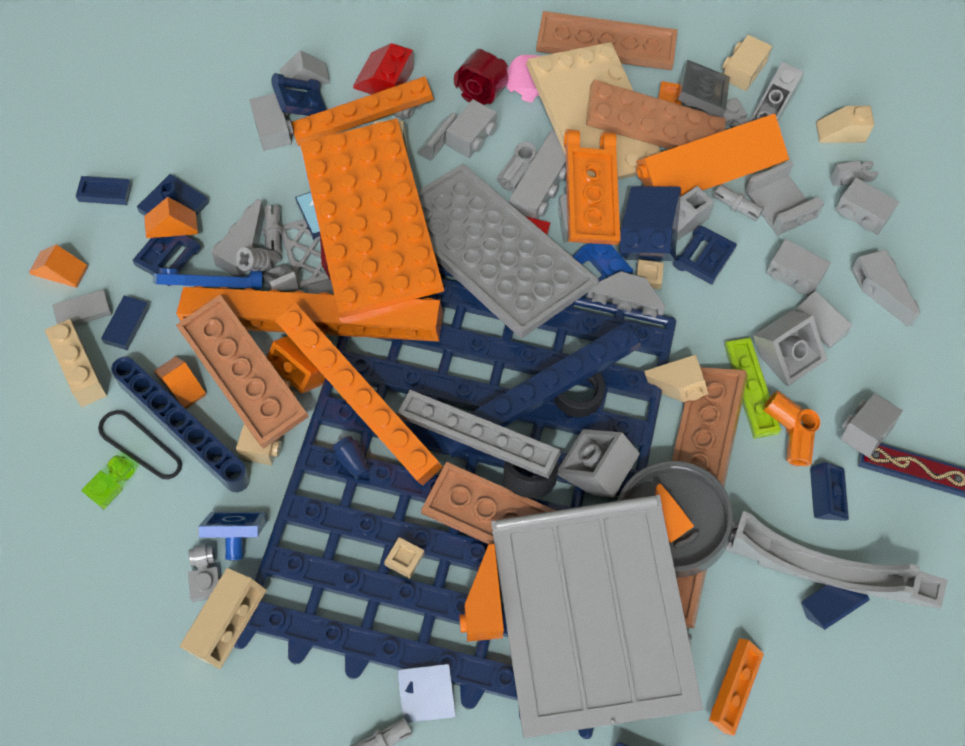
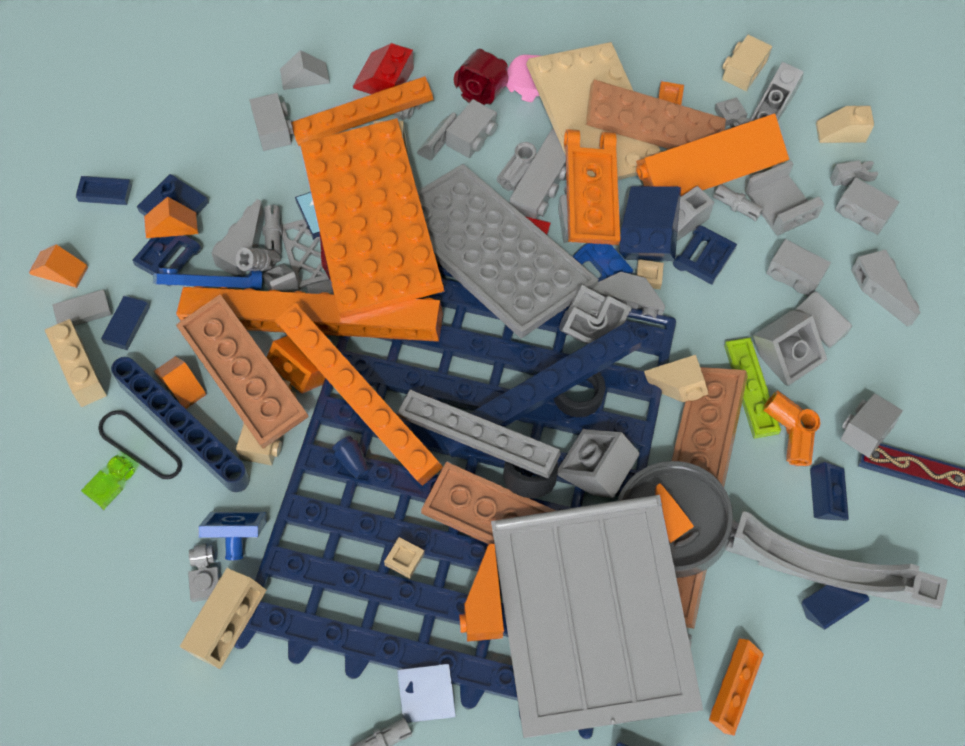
dark blue plate [271,73,327,116] -> none
nougat plate [536,11,678,70] -> none
dark grey plate [678,59,730,117] -> none
none -> light grey brick [559,285,631,344]

